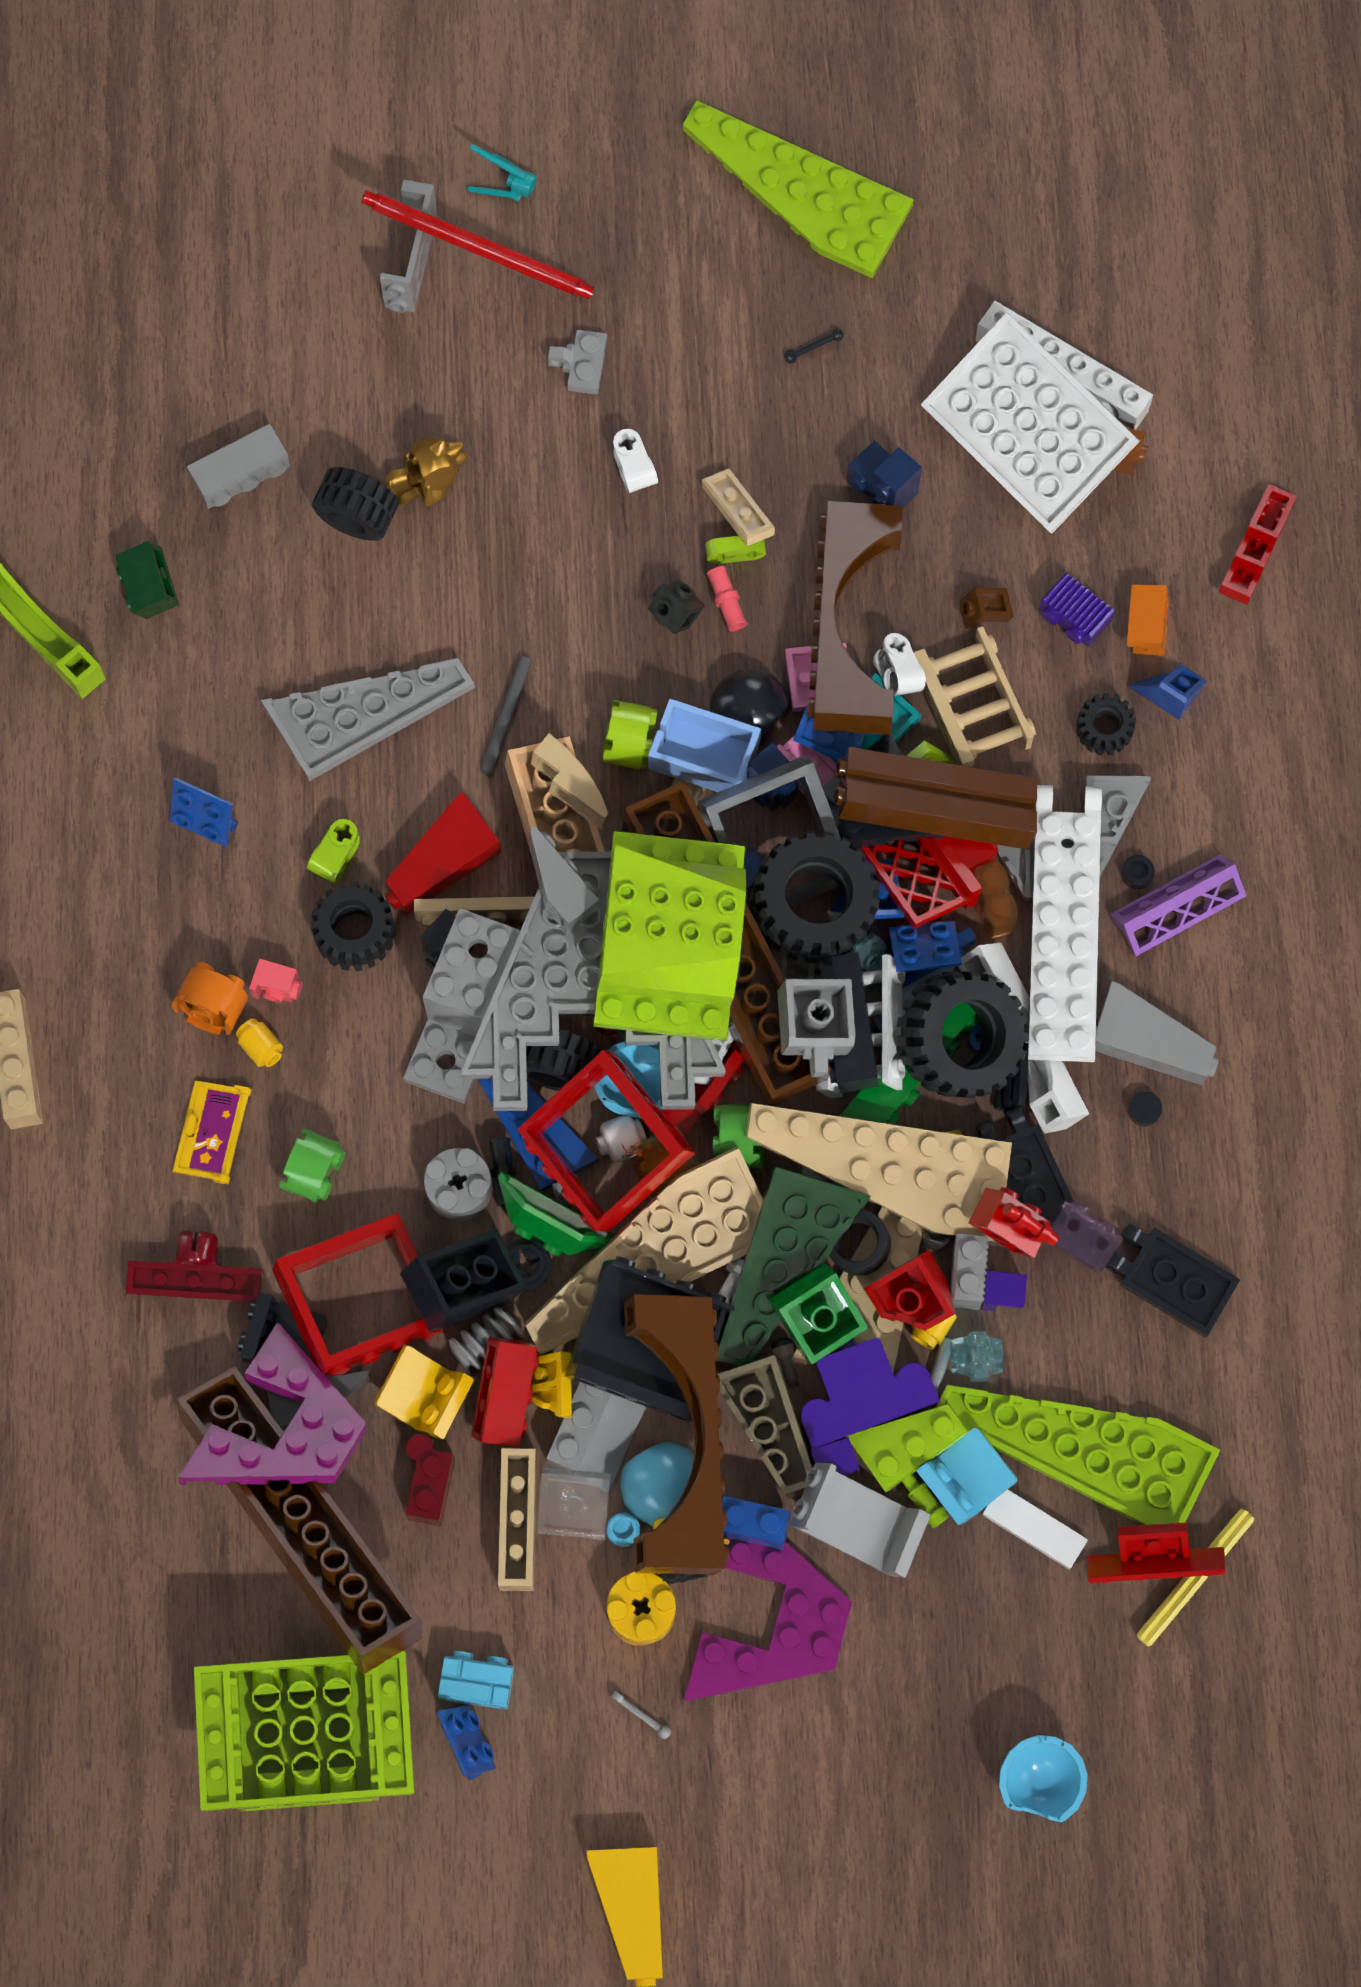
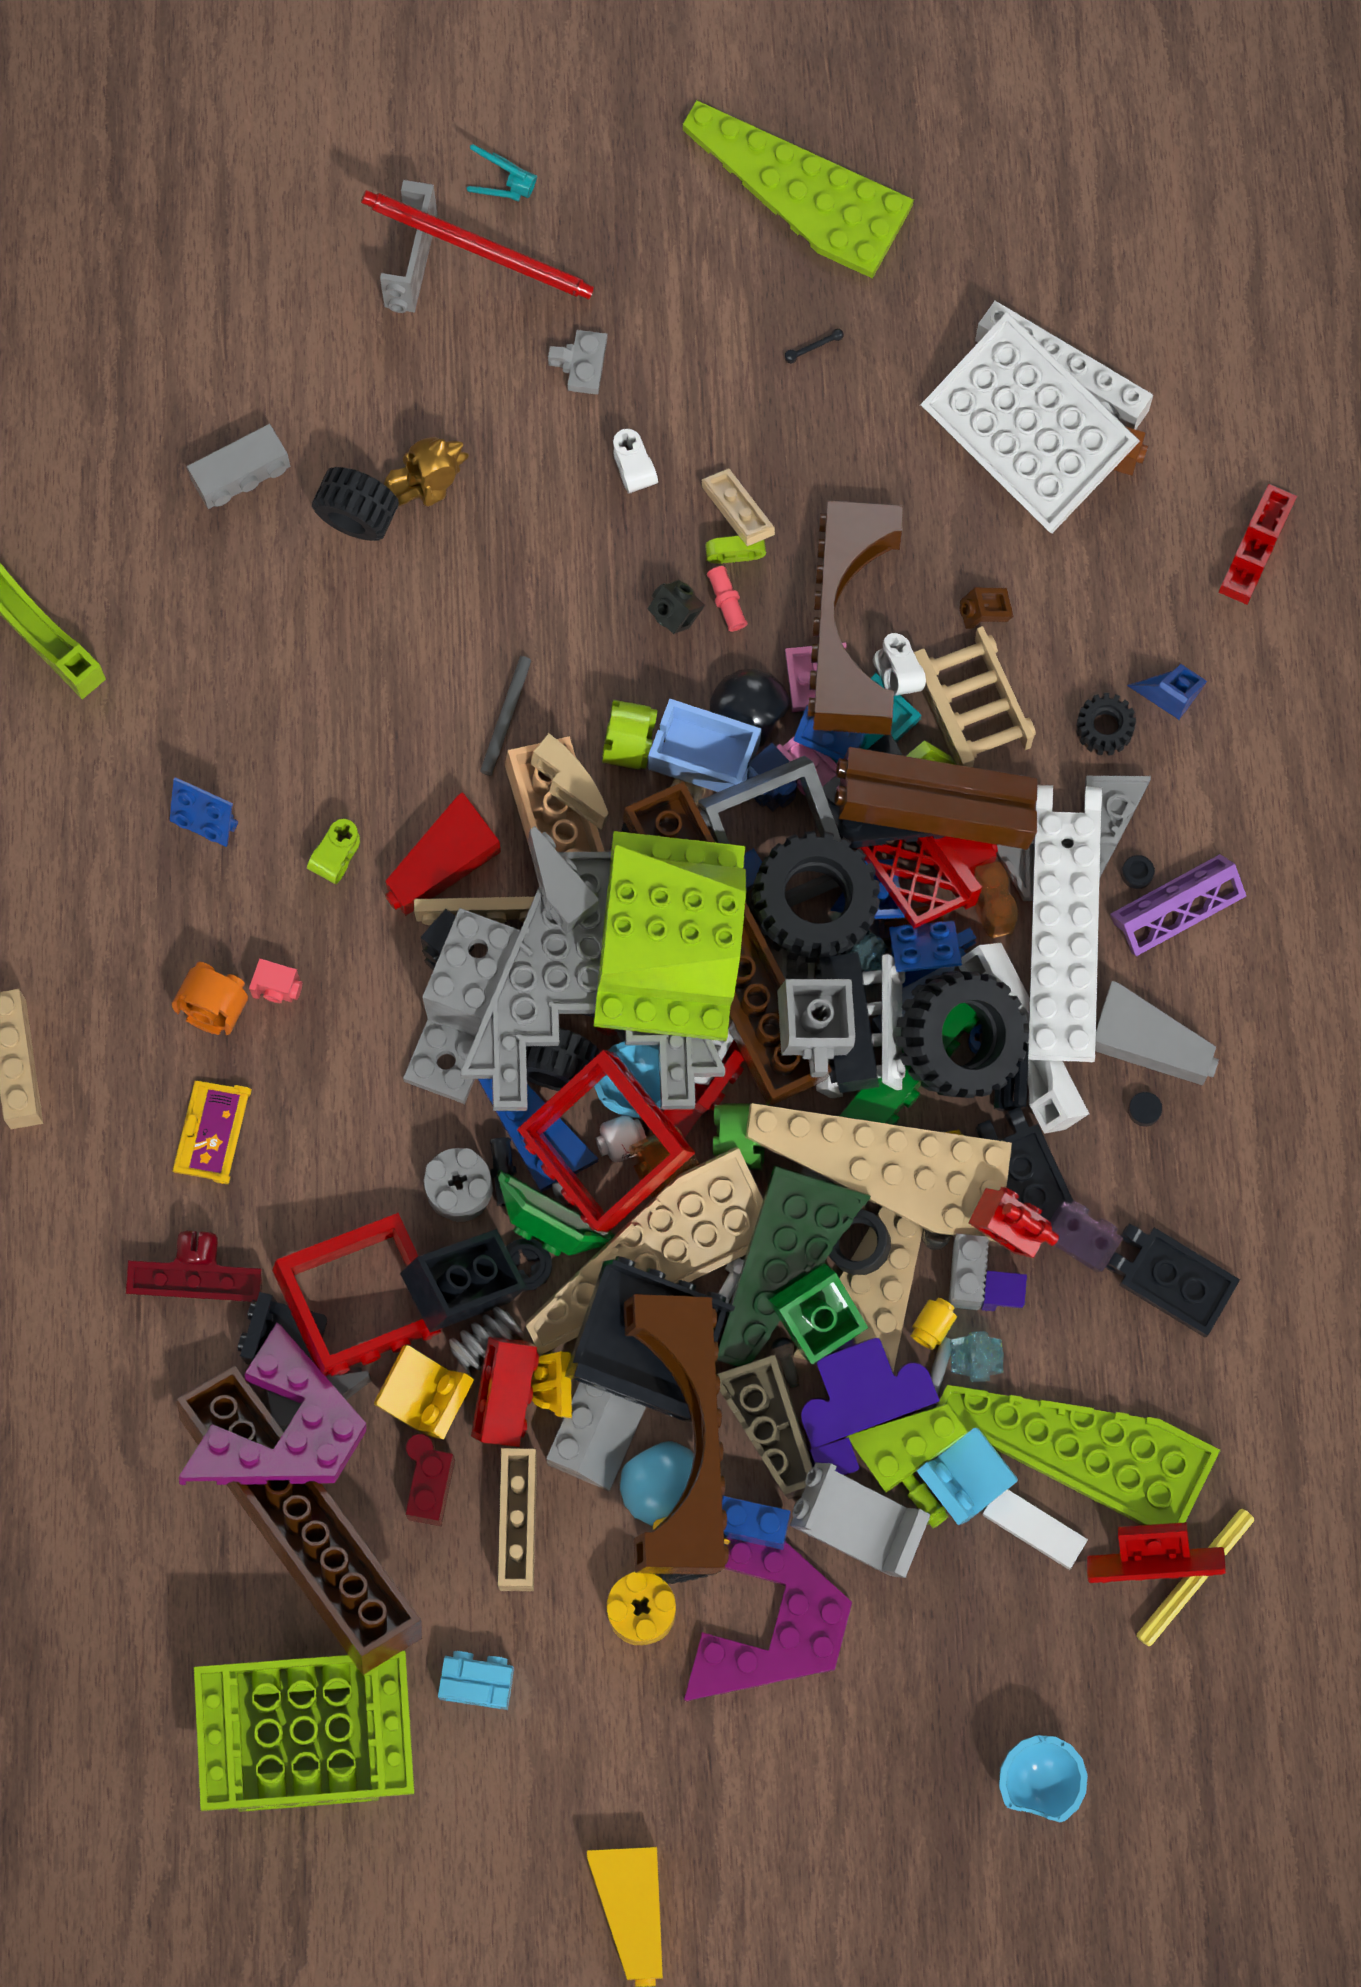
dark green brick [115,541,179,619] -> none
yellow brick [236,1018,283,1067] -> none
light grey wing [261,658,475,781] -> none
bright green brick [279,1127,346,1204] -> none
black tyre [311,882,396,971] -> none
blue hinge [437,1705,496,1781] -> none
clear tile [537,1467,611,1540] -> none
medium azure tile [606,1512,640,1548] -> none
light grey hinge [609,1690,671,1739] -> none
dark blue brick [847,440,922,508] -> none
red slope [864,1249,956,1331] -> none
dark purple brick [1039,573,1114,647] -> none
orange hinge [1127,585,1169,656] -> none

